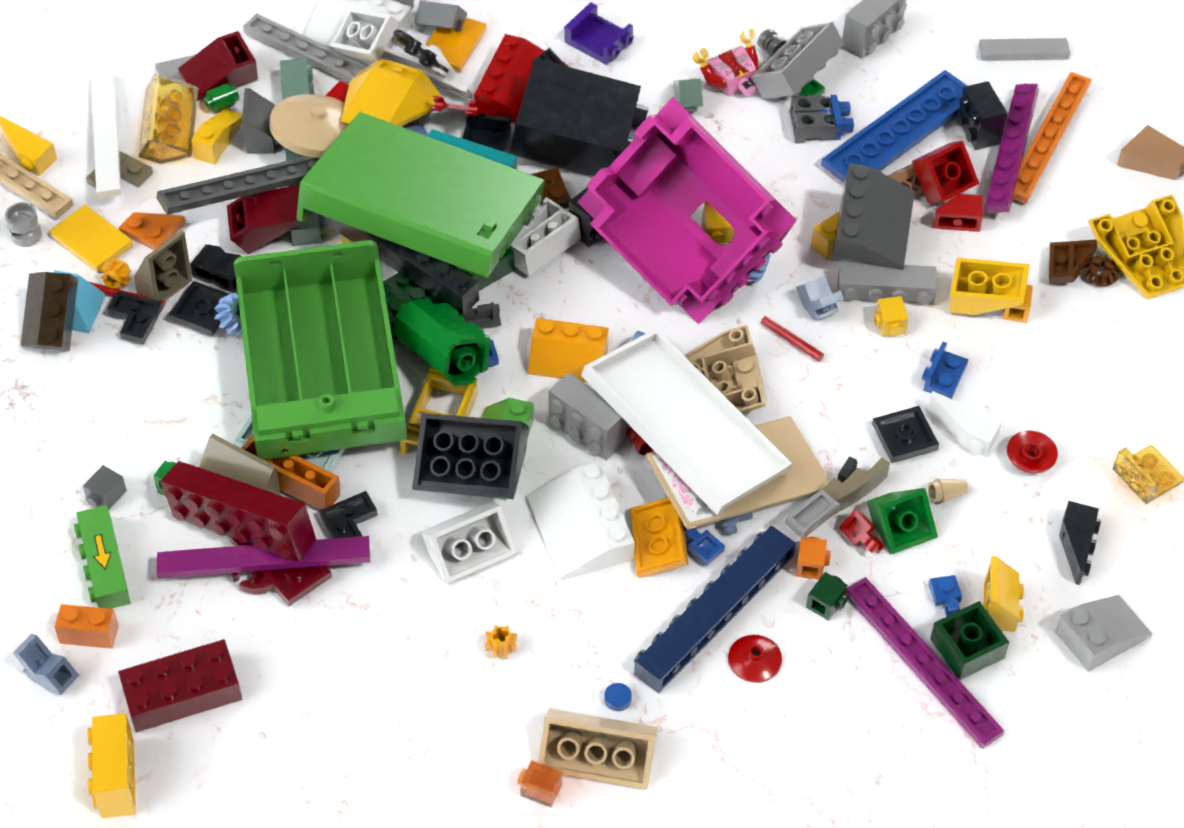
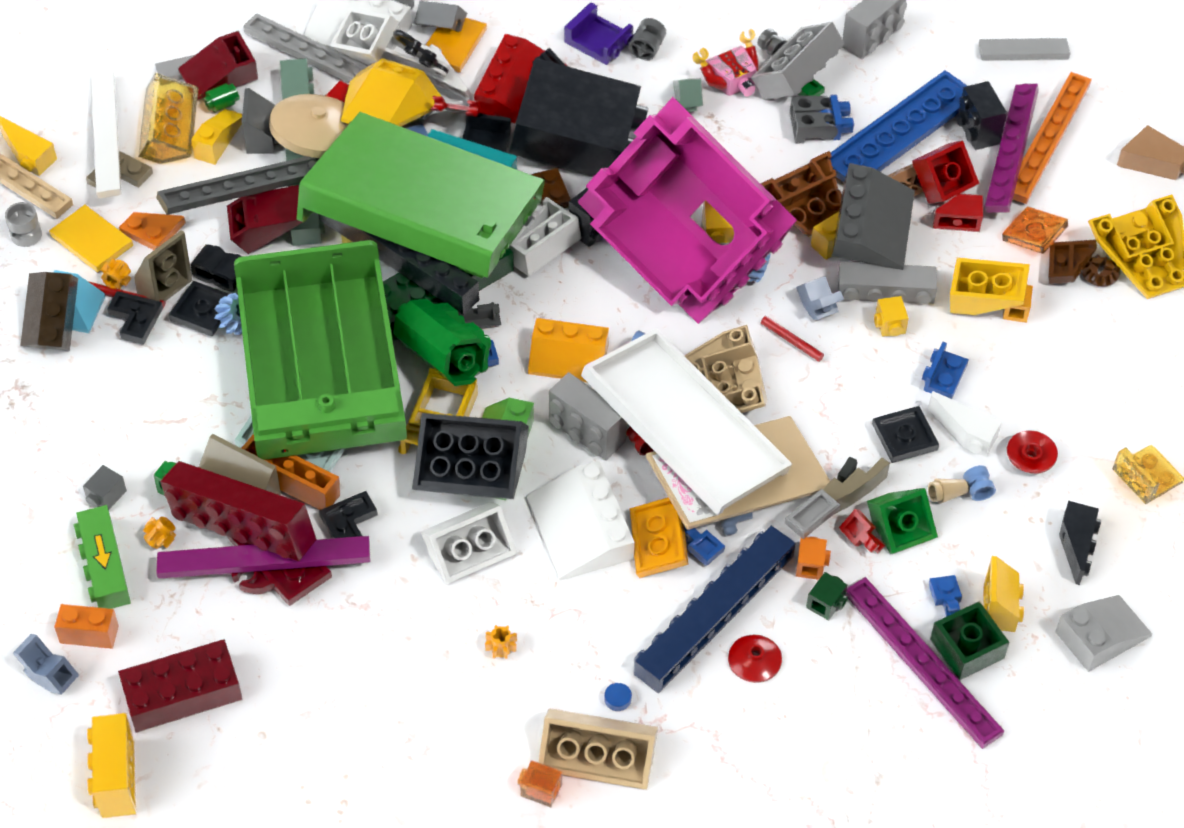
none -> light orange gear [143,516,176,549]
none -> dark grey wheel [629,18,667,60]
none -> dark orange wedge [760,150,842,237]
none -> medium blue wheel [963,465,996,501]
none -> clear orange plate [1002,206,1069,254]

